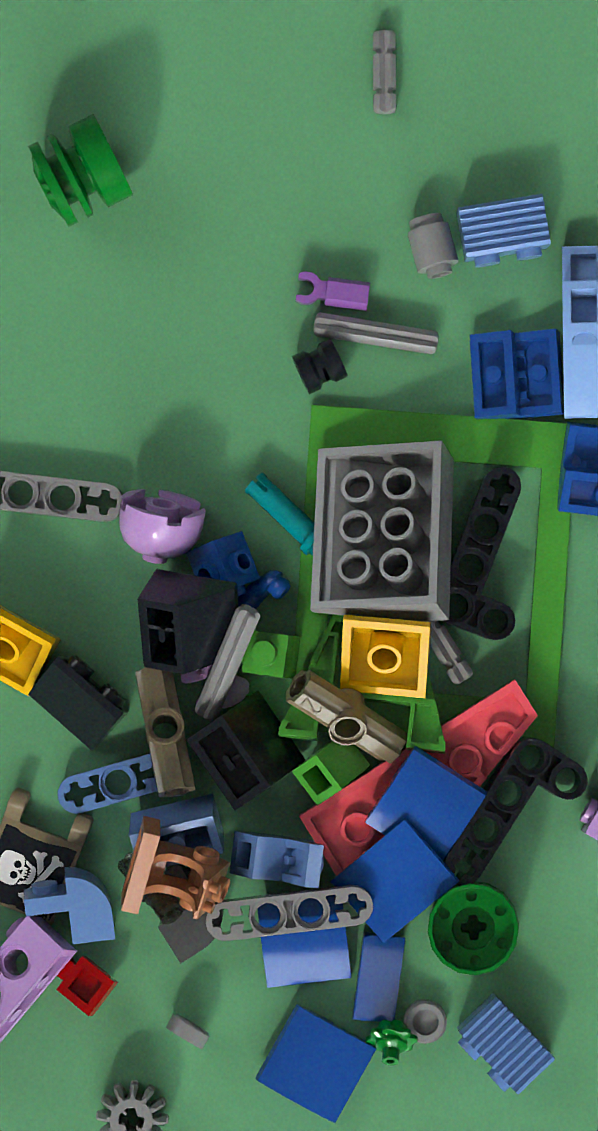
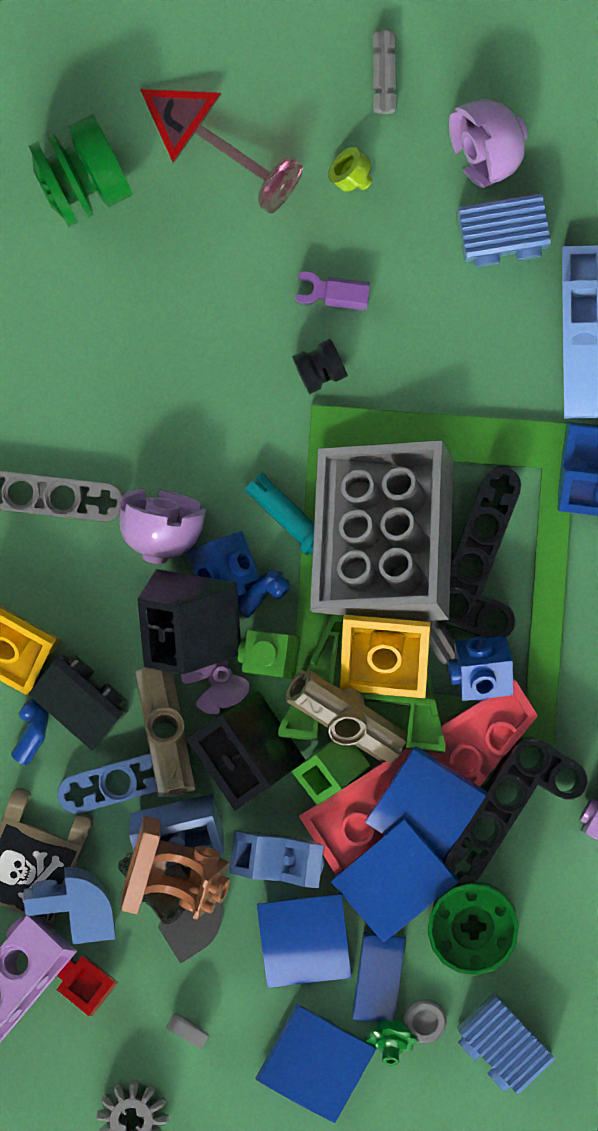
light grey axle [195,604,260,720] -> none
light grey beam [206,885,373,941] -> none
light grey axle [313,312,439,354] -> none
light grey brick [408,213,459,279] -> none
blue slope [470,328,564,419] -> none
none -> blue arm [11,699,49,765]
none -> piece [140,89,303,213]
none -> lime tile [328,147,373,192]
none -> blue brick [448,636,513,701]
none -> lavender cylinder [449,99,528,188]

